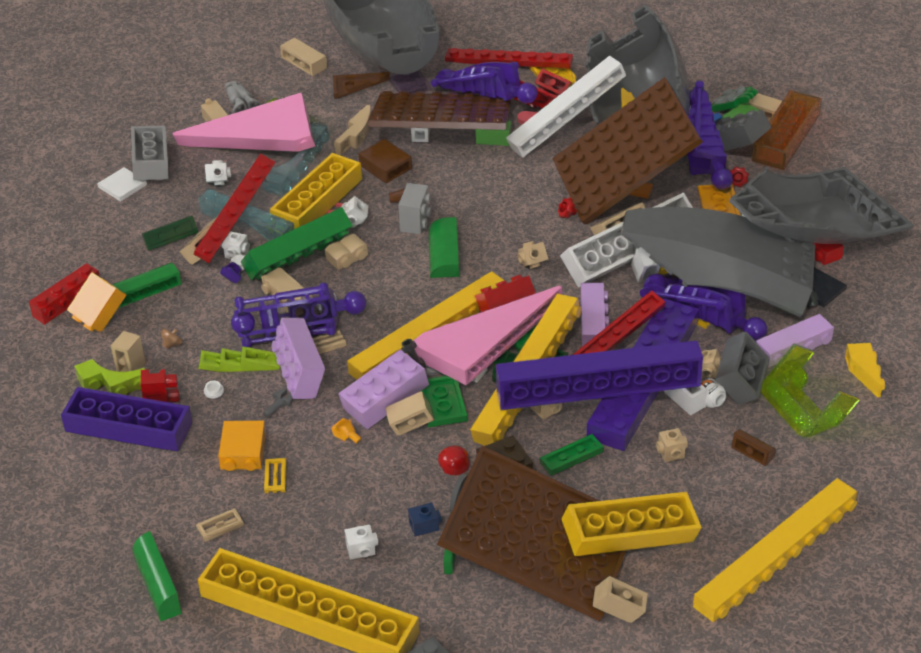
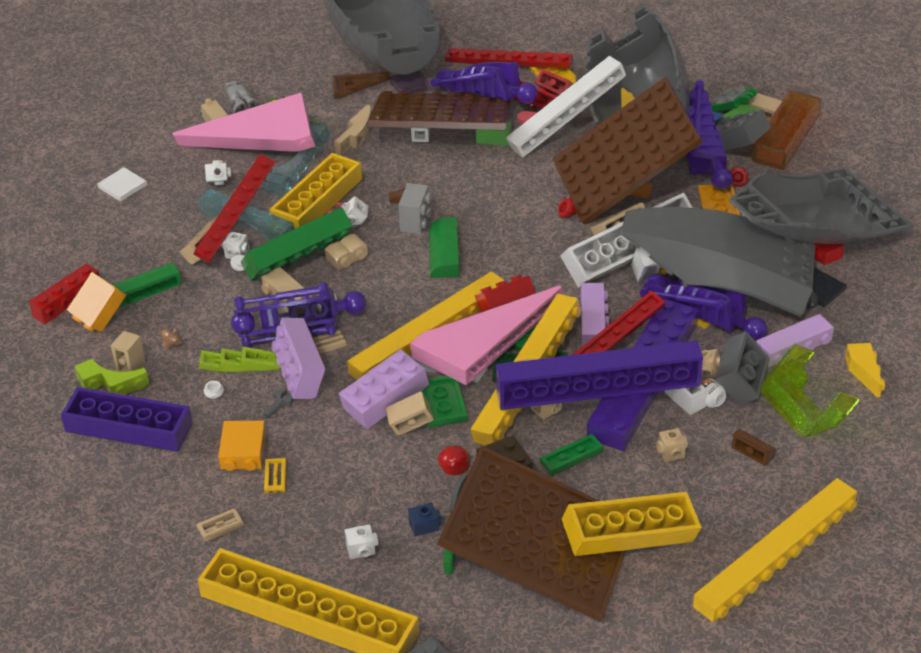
light grey brick [131,126,168,181] -> none
green brick [132,531,182,622] -> none
dark green plate [141,215,198,251] -> none
red hips [141,369,179,402] -> none
dark purple piece [220,262,241,283] -> none
tan brick [280,38,327,76] -> none
light orange piece [331,418,362,444] -> none
reddish brown brick [358,139,412,184] -> none
pearl dark grey bar [401,339,426,368] -> none
tan brick [517,241,548,269] -> none
tan brick [593,576,648,623] -> none

